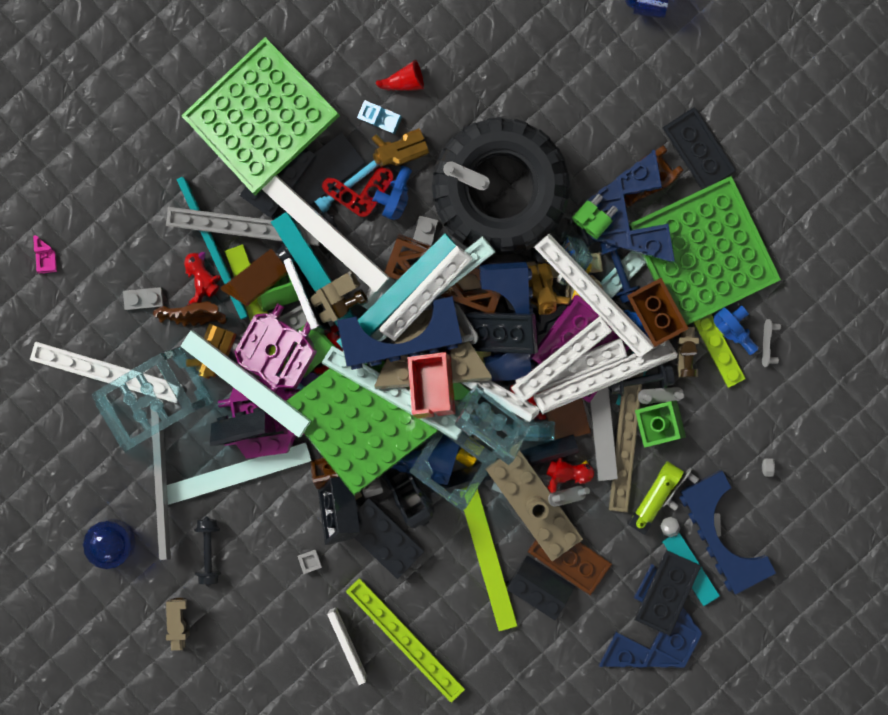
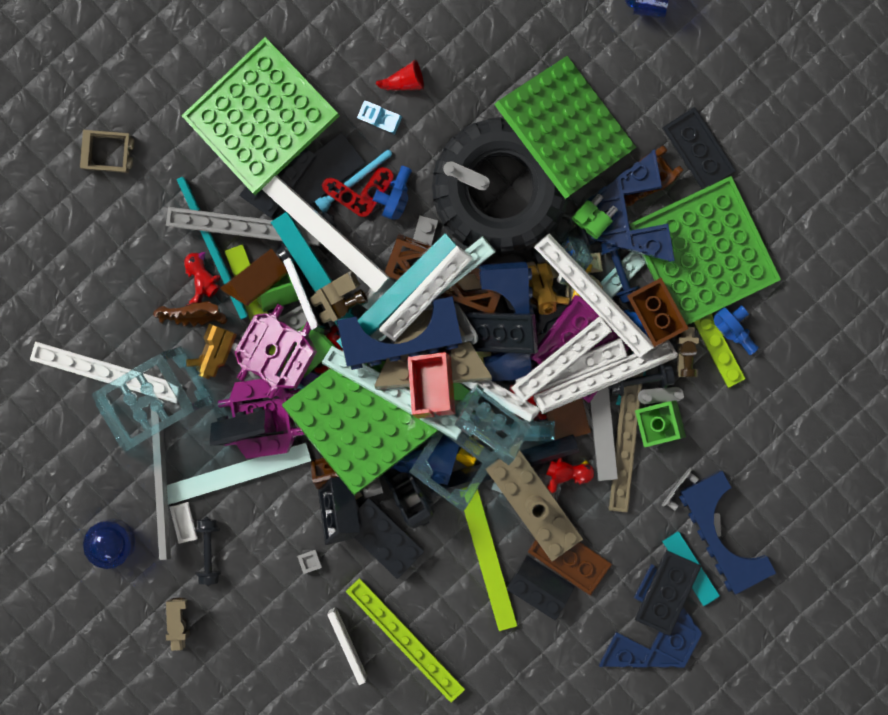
dark pink slope [33,235,57,274] -> none
light grey plate [123,287,164,310] -> none
light aqua tile [181,330,311,437] -> none
pearl gold piece [371,128,429,167] -> none
light grey piece [548,486,590,507] -> none
lime piece [627,461,684,535] -> none
light grey tile [660,517,681,537] -> none
light grey piece [762,319,781,367] -> none
light grey tile [762,458,775,477] -> none
none -> dark tan window [80,130,134,173]
none -> white tile [170,502,198,544]
none -> bright green plate [494,56,636,199]

